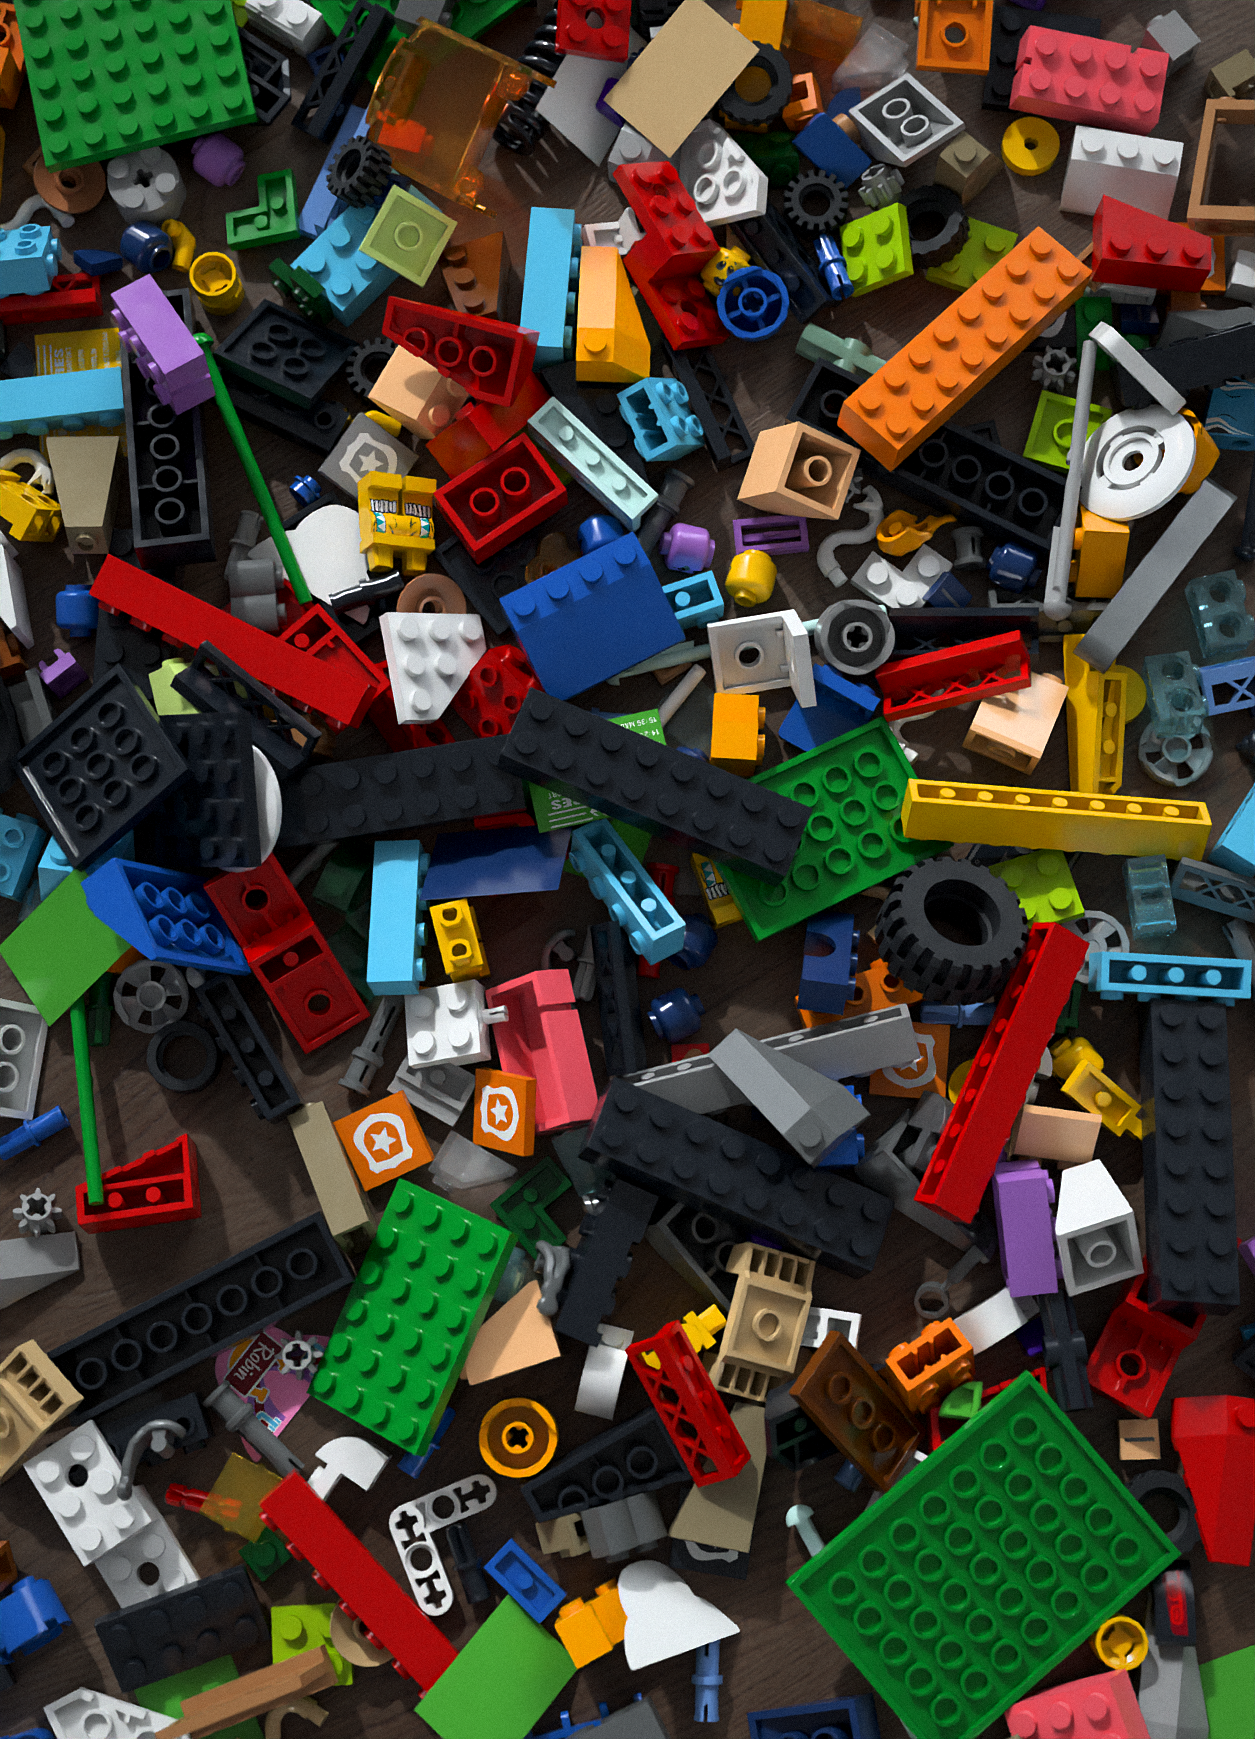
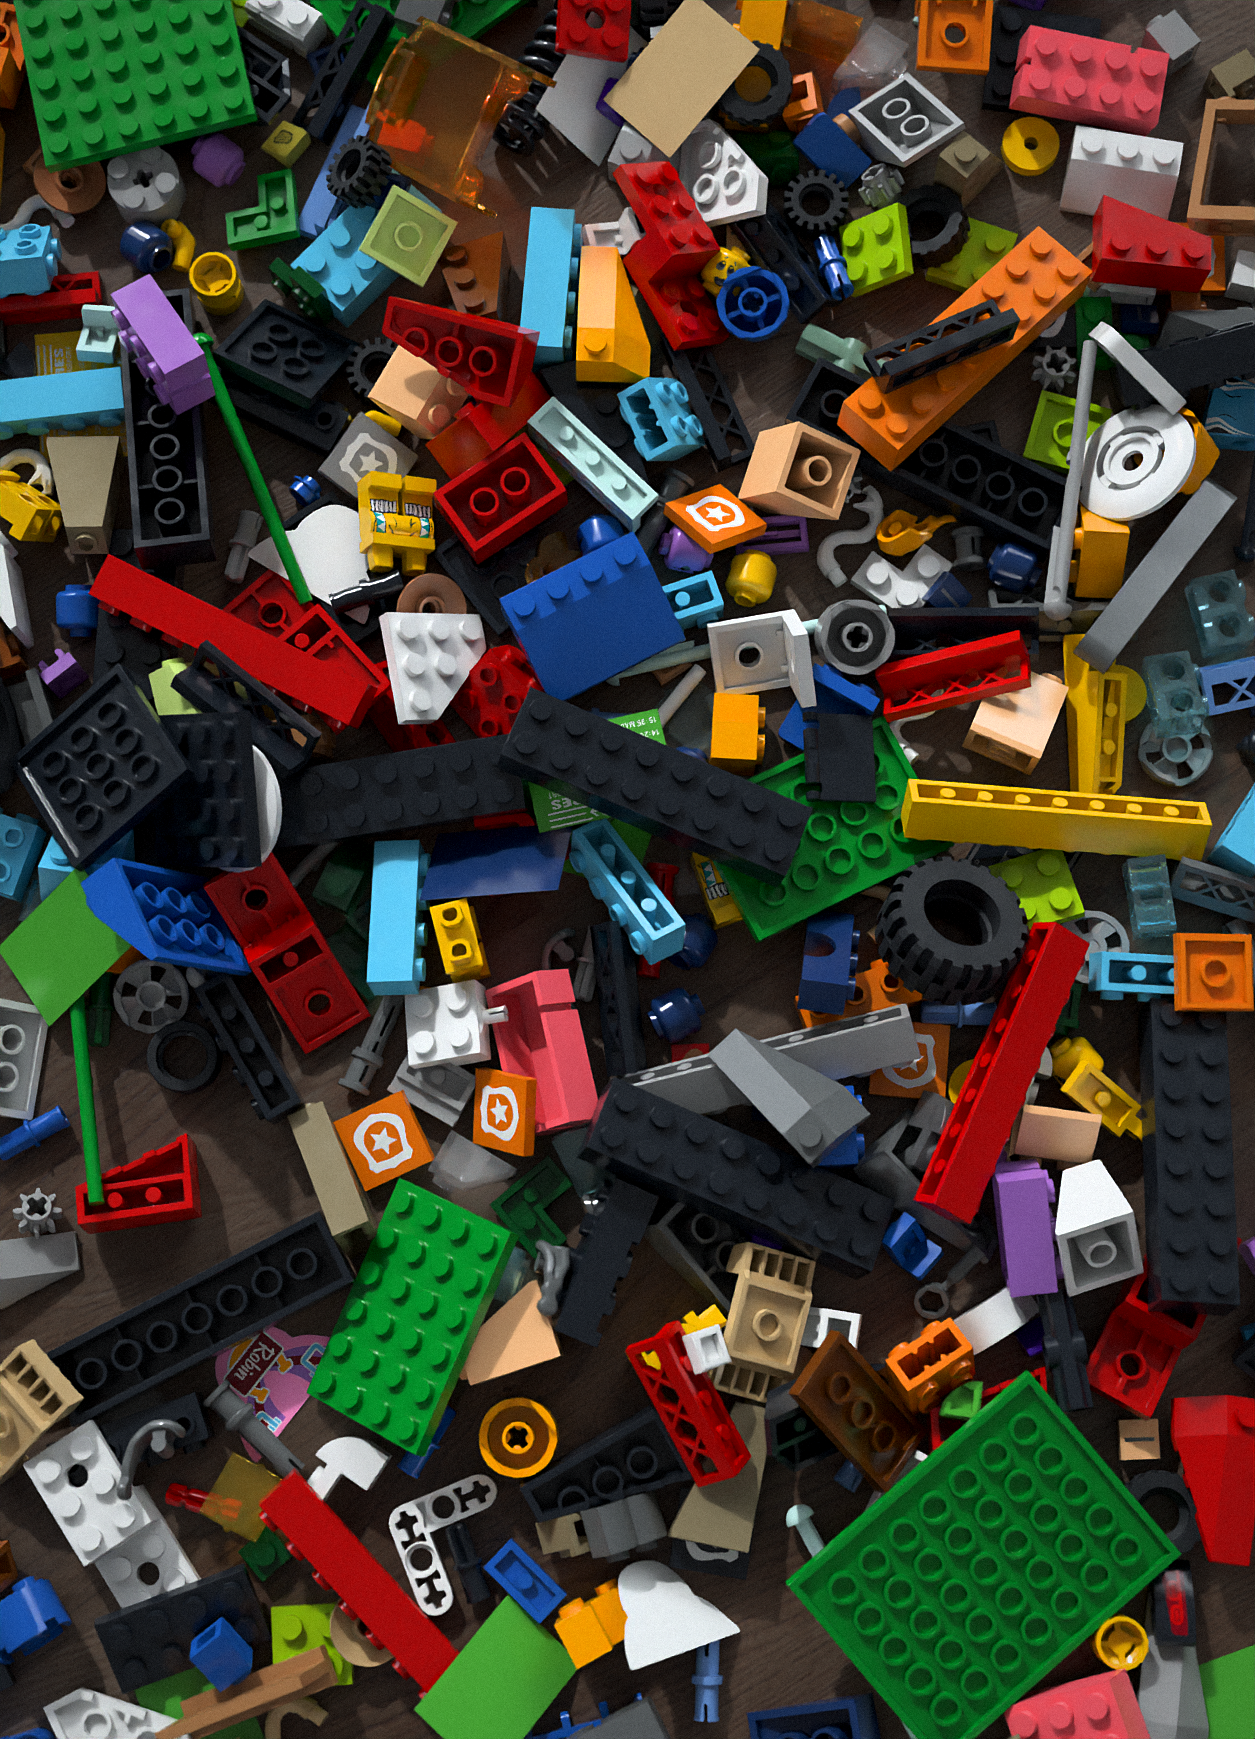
dark blue tile [73,249,123,277] -> none
dark grey brick [228,558,287,637] -> none
light grey gear [274,1331,324,1380] -> none
white brick [574,1323,634,1420] -> none
none -> light aqua bracket [76,304,120,363]
none -> blue brick [190,1617,253,1693]
none -> light yellow slope [261,121,311,169]
none -> orange tile [663,484,767,554]
none -> white tile [682,1324,731,1375]
none -> black piece [802,712,876,803]
none -> black fence [863,299,1020,395]
none -> blue bracket [882,1212,944,1280]
none -> orange tile [1173,933,1254,1012]

